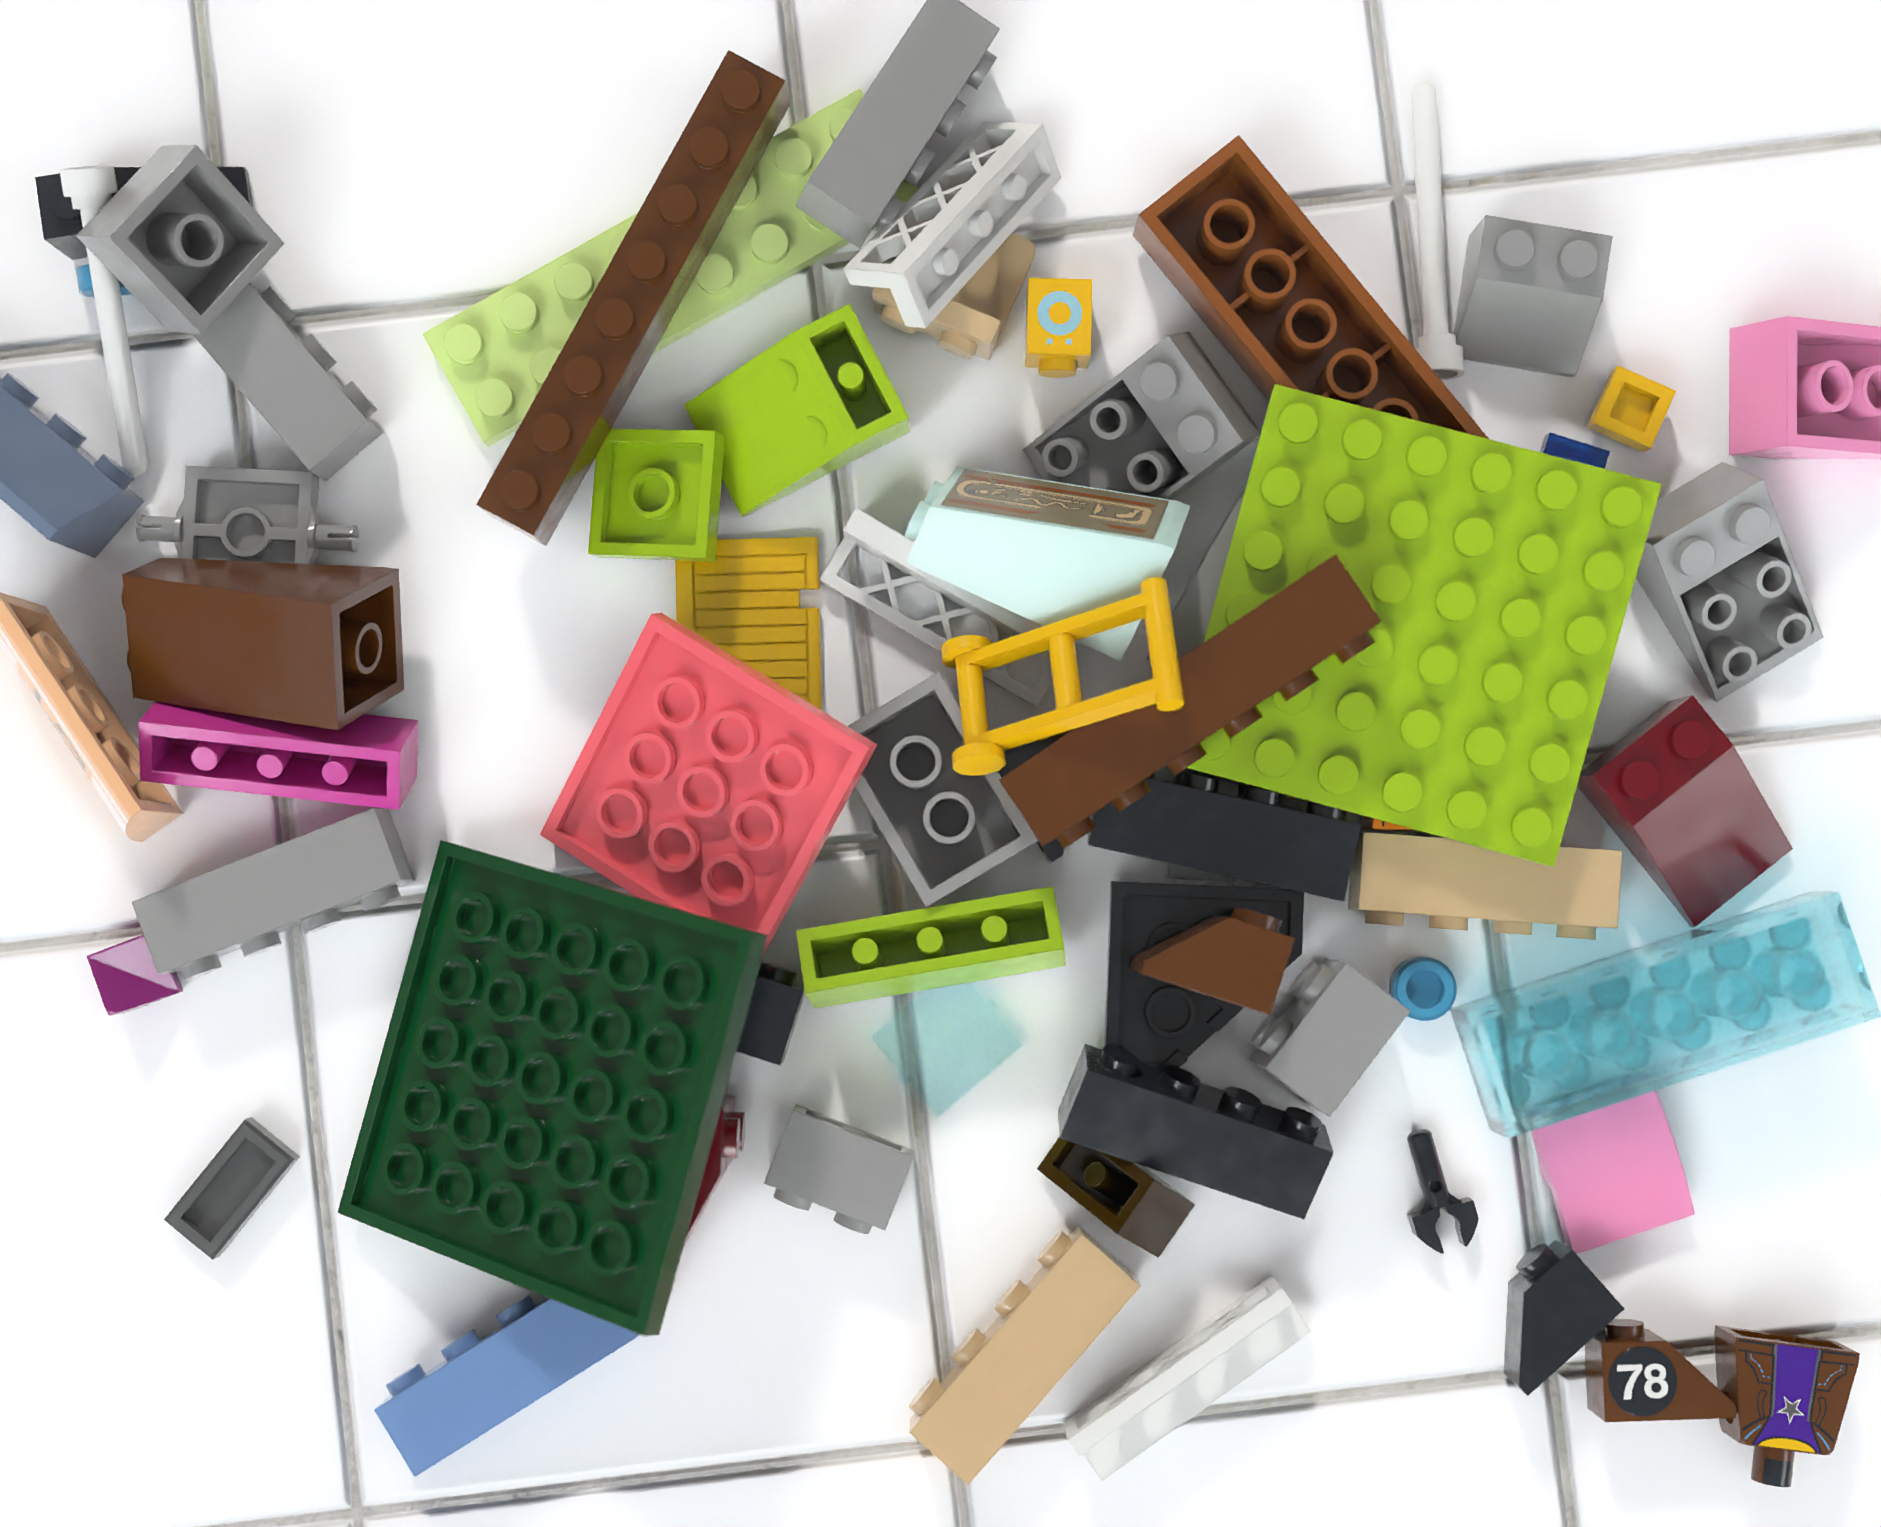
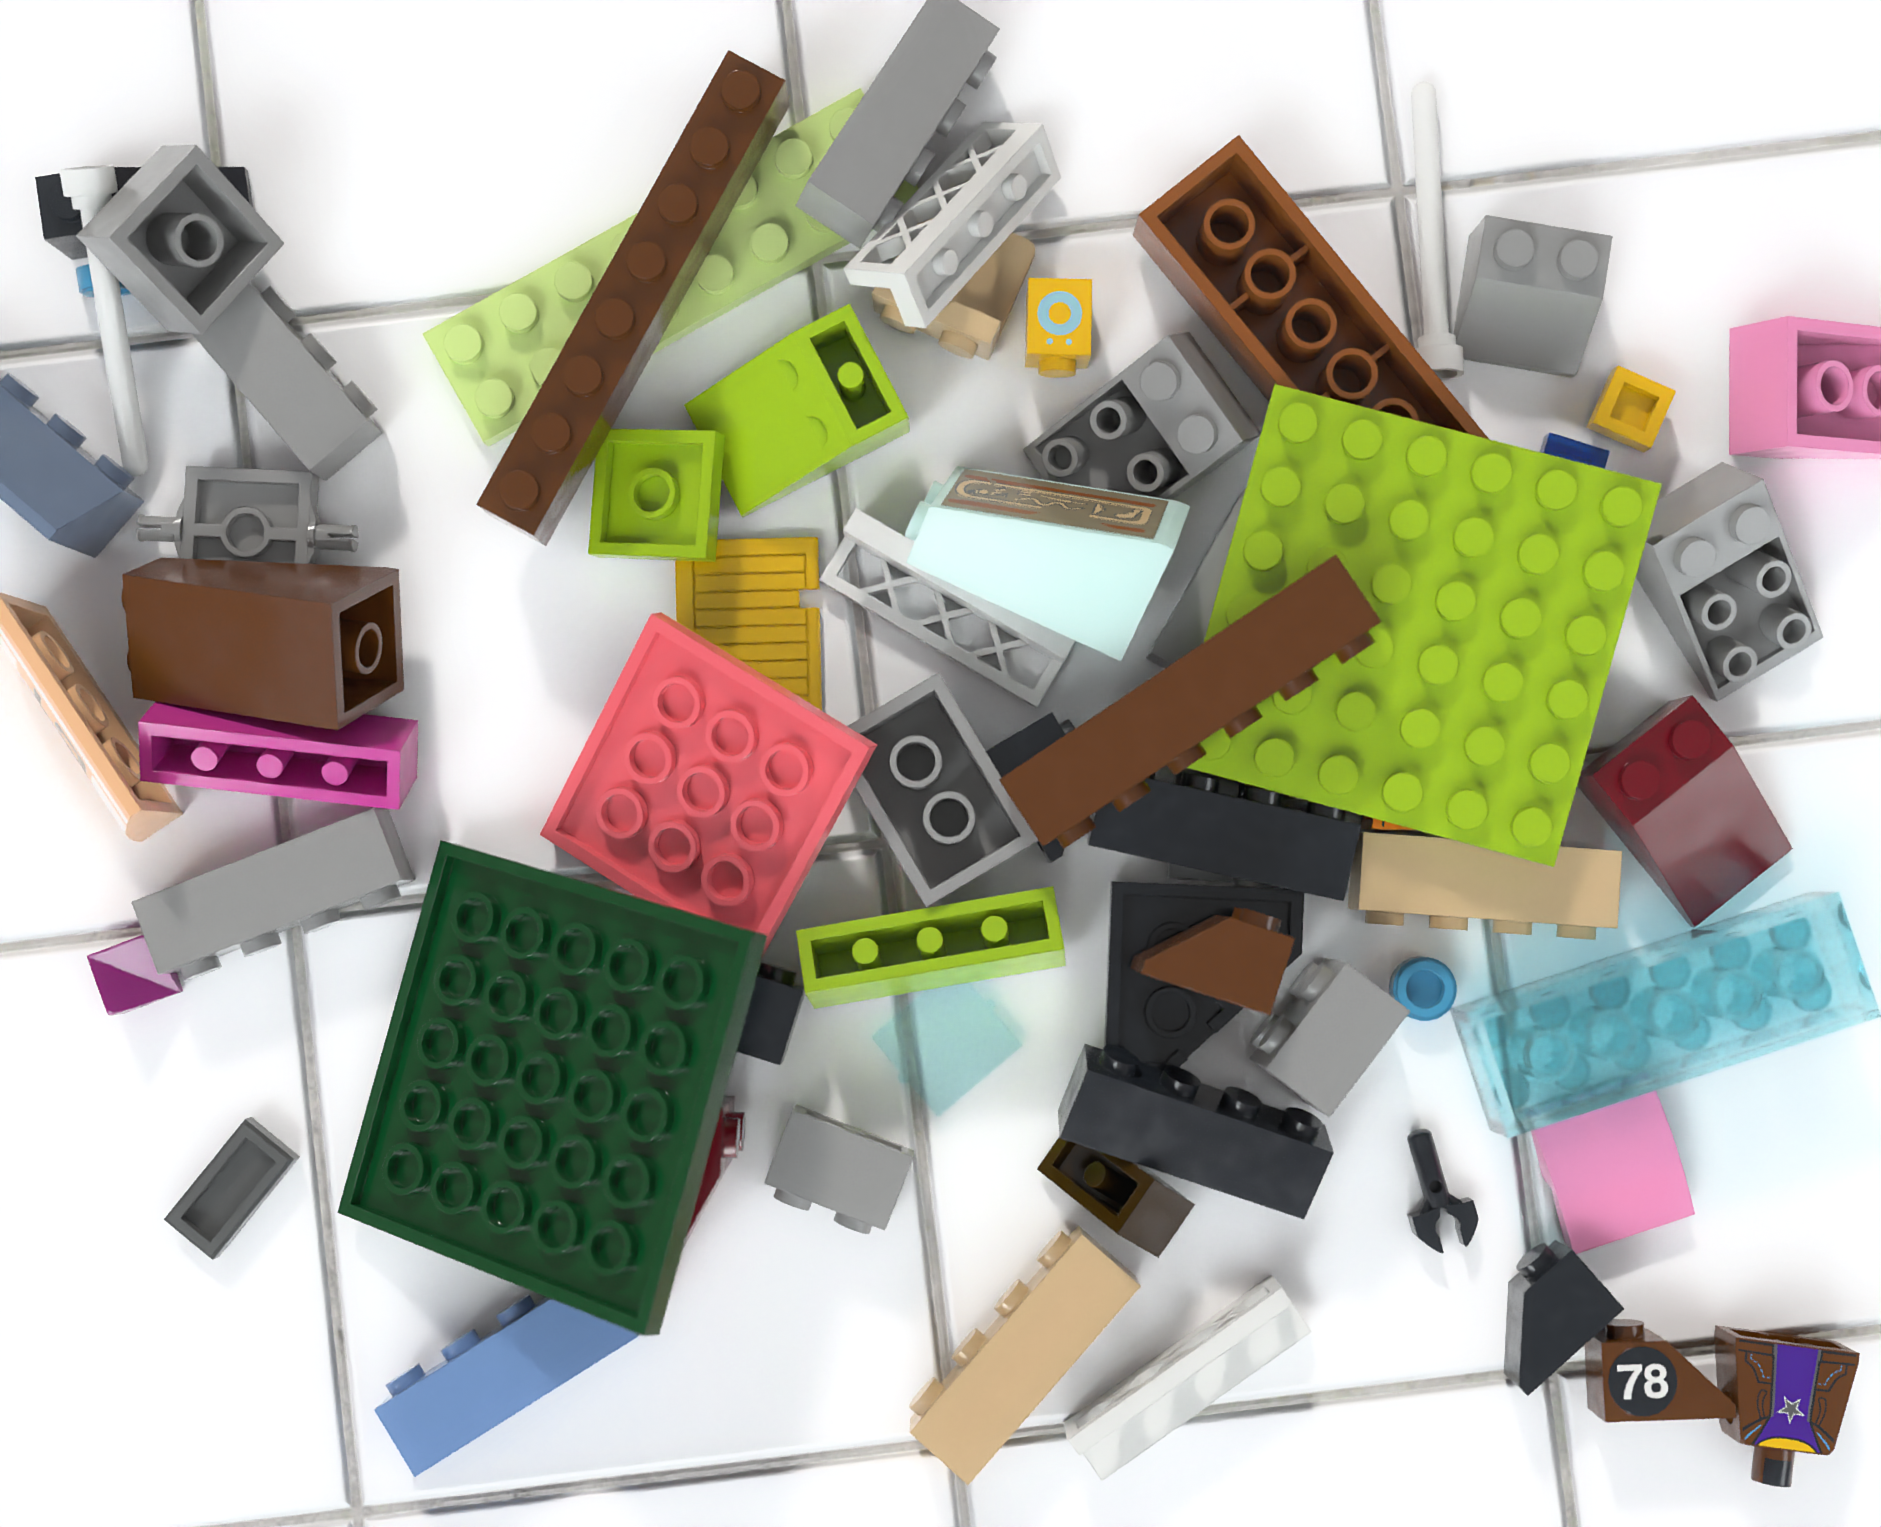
yellow piece [941,577,1184,776] -> none

